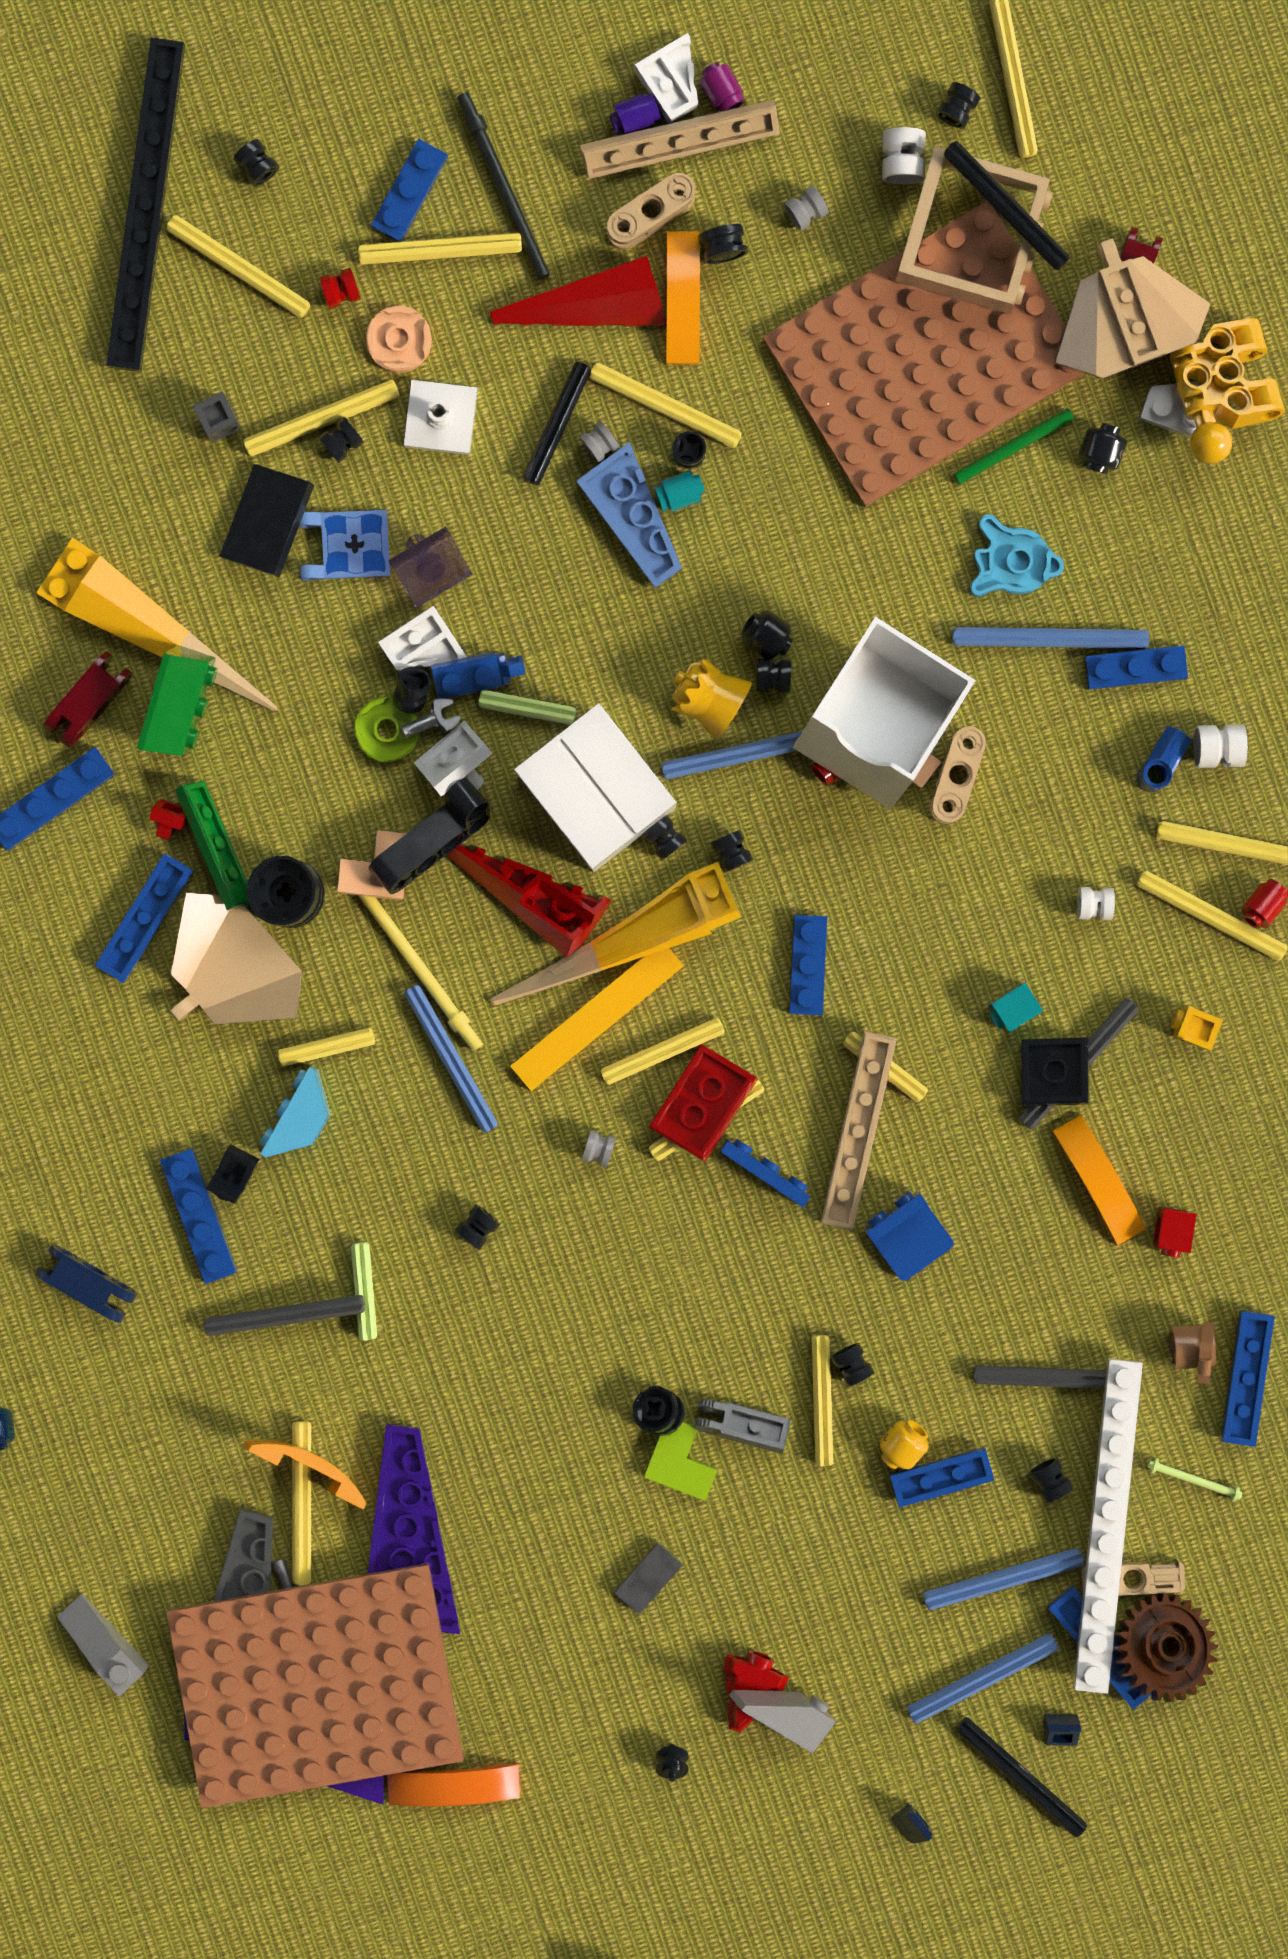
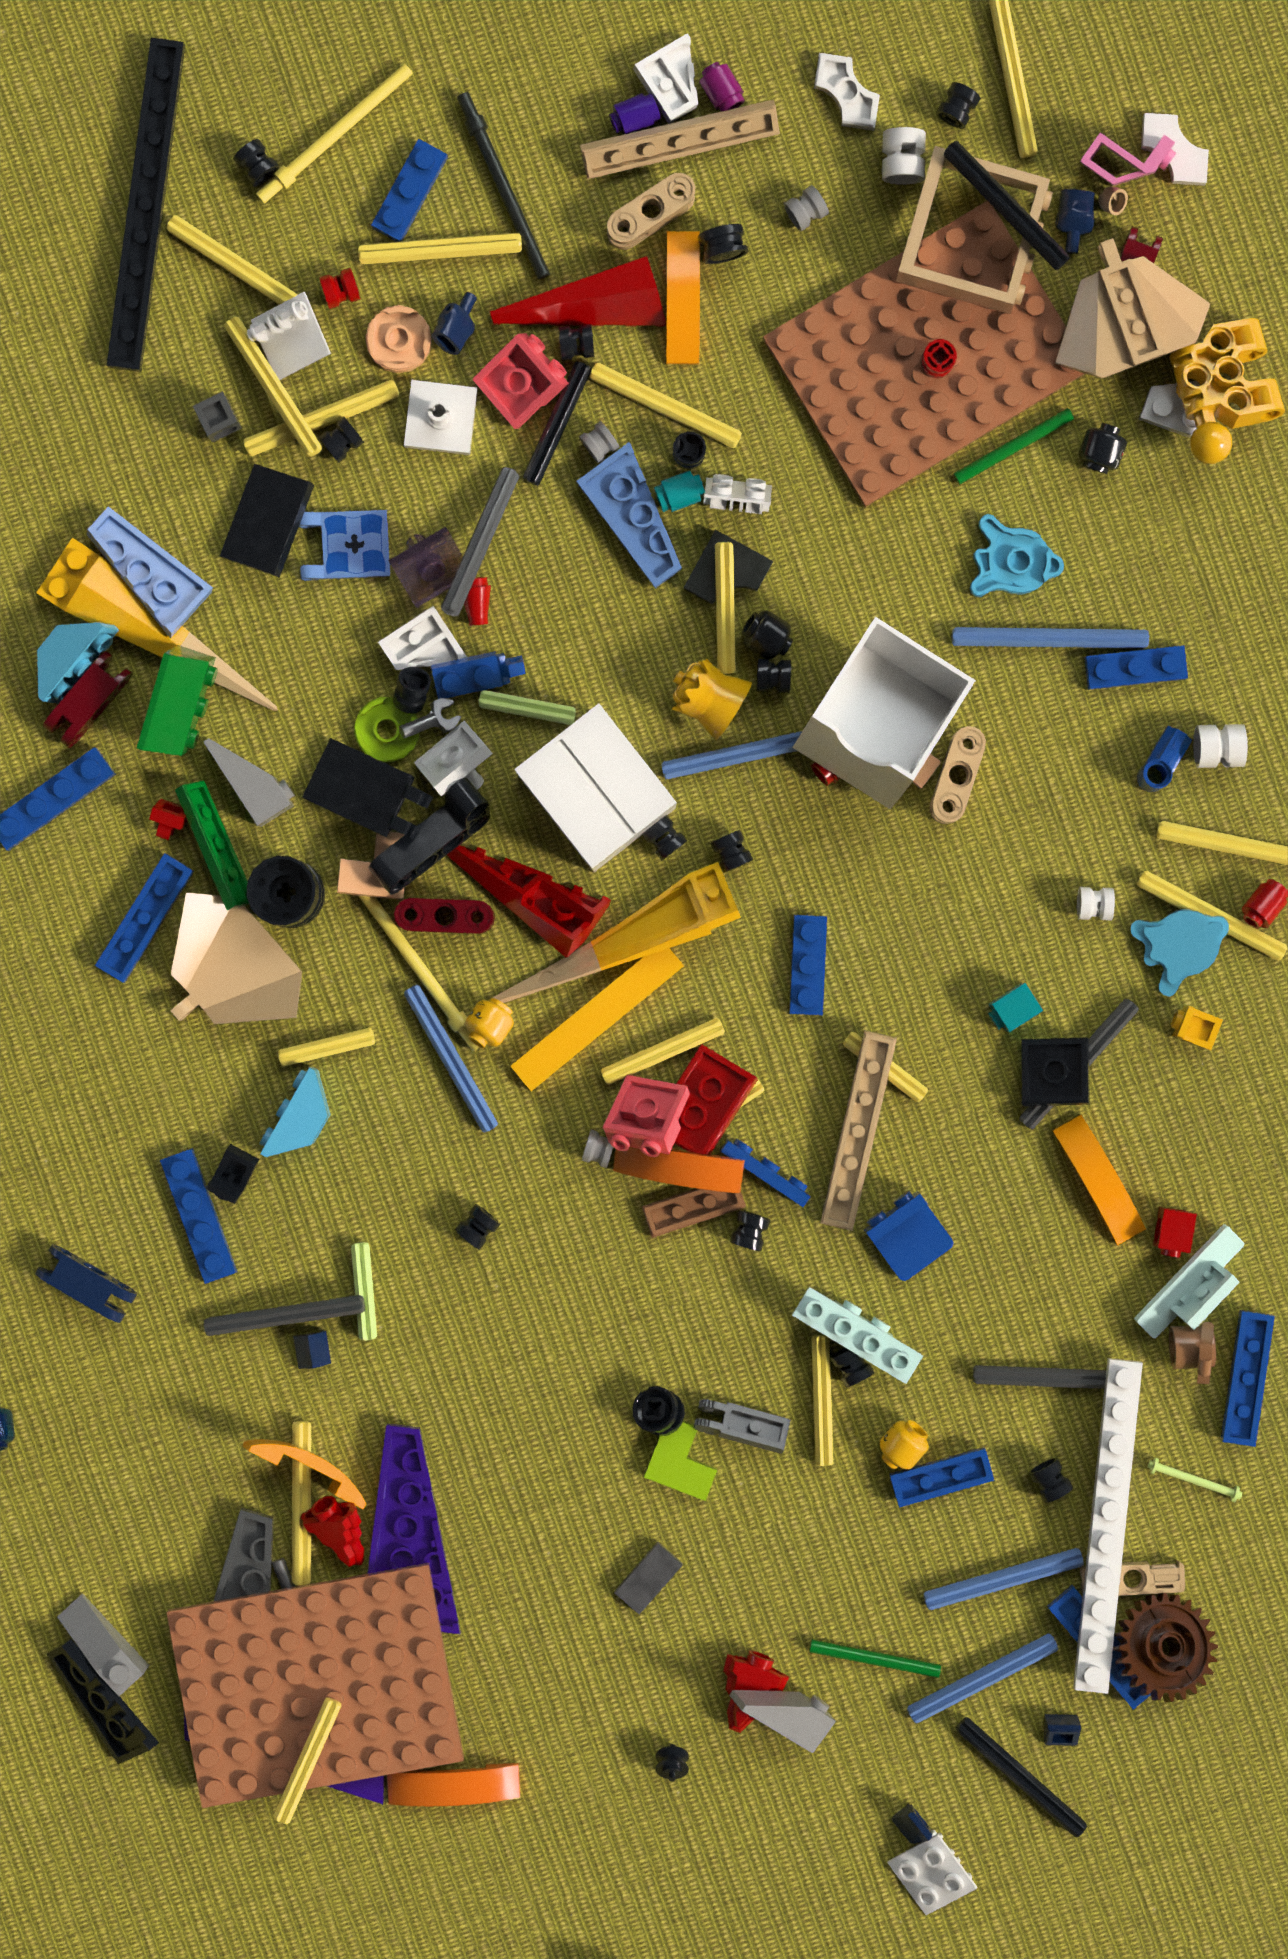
none -> medium azure slope [37,622,119,704]
none -> black wing [46,1639,159,1764]
none -> medium blue wing [87,506,213,639]
none -> light grey slope [204,738,295,827]
none -> light yellow axle [224,316,322,458]
none -> white hinge [247,292,331,380]
none -> light yellow bar [256,63,413,204]
none -> light yellow axle [273,1697,341,1824]
none -> dark blue slope [293,1331,332,1369]
none -> red rock [301,1496,365,1567]
none -> black tile [302,738,433,839]
none -> dark red piece [394,898,495,934]
none -> dark blue piece [432,292,477,355]
none -> dark grey axle [441,467,519,617]
none -> red cone [464,577,491,626]
none -> yellow head [465,998,514,1049]
none -> coral plate [472,333,569,429]
none -> black wheel [559,324,595,360]
none -> coral plate [603,1075,690,1157]
none -> orange slope [613,1147,745,1193]
none -> medium nougat tile [642,1188,746,1238]
none -> pearl dark grey tile [684,529,773,604]
none -> white hinge [703,474,772,515]
none -> light yellow axle [715,542,736,674]
none -> black wheel [730,1210,770,1251]
none -> light aqua bracket [792,1287,923,1384]
none -> green bar [809,1639,941,1678]
none -> white tile [814,53,880,131]
none -> white hinge [887,1830,977,1915]
none -> red wheel [921,339,957,378]
none -> dark blue piece [1055,189,1095,254]
none -> bright pink piece [1080,133,1176,186]
none -> tan hinge [1098,186,1128,215]
none -> medium azure tile [1131,909,1229,997]
none -> light aqua bracket [1134,1224,1244,1338]
none -> white tile [1141,113,1209,186]

